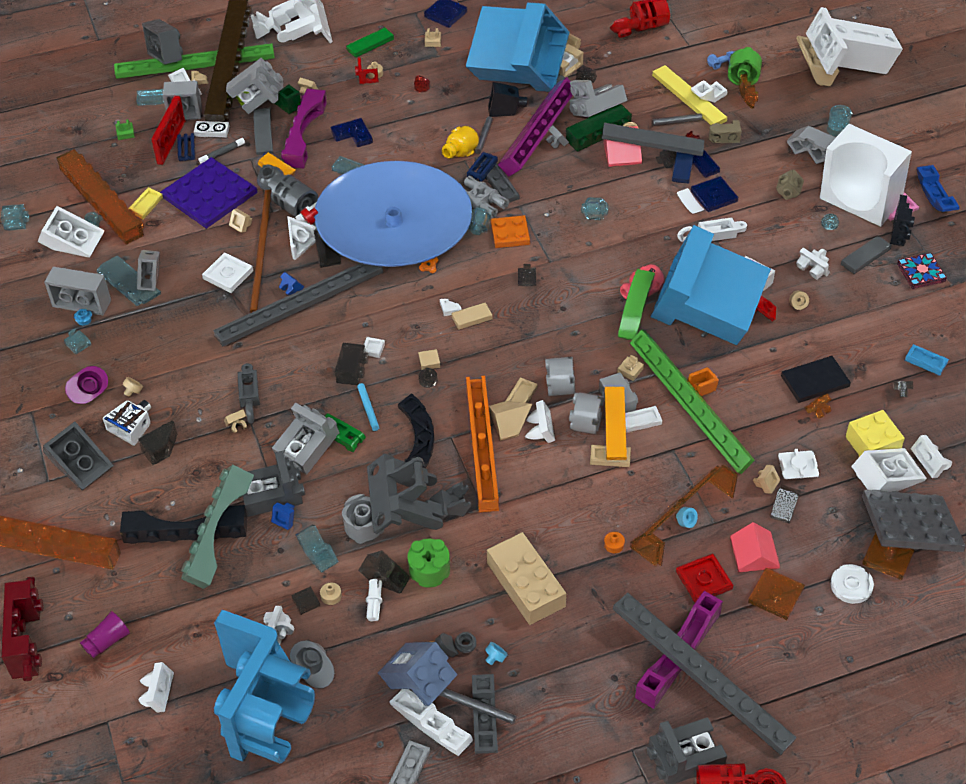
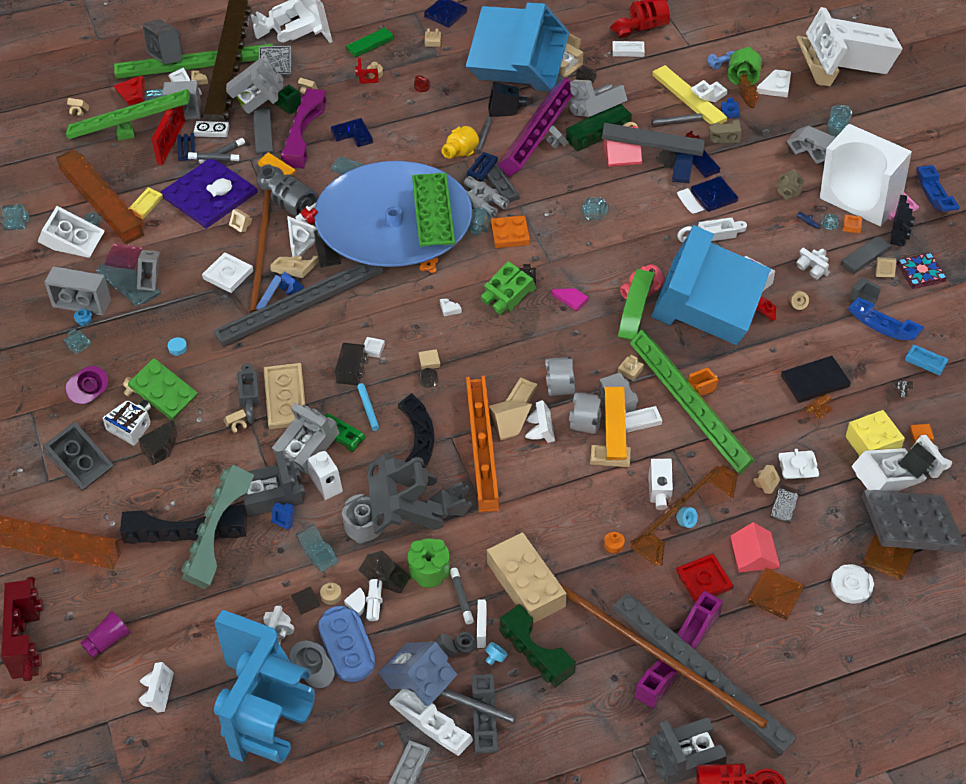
tan tile [452,302,492,330] -> none
none -> bright green tile [66,89,190,139]
none -> tan tile [67,98,90,117]
none -> clear pink piece [104,243,142,270]
none -> red wing [114,76,145,106]
none -> bright green plate [128,358,198,421]
none -> medium azure tile [168,337,187,356]
none -> dark grey bar [188,152,239,161]
none -> white animal [206,178,232,197]
none -> medium blue tile [256,275,281,310]
none -> tile [259,46,291,77]
none -> tan tile [264,363,306,430]
none -> tan wing [271,256,319,278]
none -> white torso [307,451,343,500]
none -> medium blue tile [318,606,375,682]
none -> white tile [344,588,366,616]
none -> bright green plate [412,173,455,247]
none -> dark grey bar [450,568,474,624]
none -> white tile [477,600,487,648]
none -> bright green hips [480,261,536,315]
none -> dark green arch [499,604,576,688]
none -> dark pink tile [551,288,589,312]
none -> dark orange piece [560,583,768,729]
none -> white tile [612,41,645,57]
none -> white torso [648,459,673,510]
none -> blue tile [721,98,739,118]
none -> white wing [756,70,791,97]
none -> dark blue helmet [797,212,820,229]
none -> orange tile [843,215,862,233]
none -> blue slope [848,297,924,340]
none -> dark grey panel [850,277,881,304]
none -> tan tile [875,257,896,277]
none -> pearl dark grey brick [899,442,936,479]
none -> orange tile [909,424,934,444]

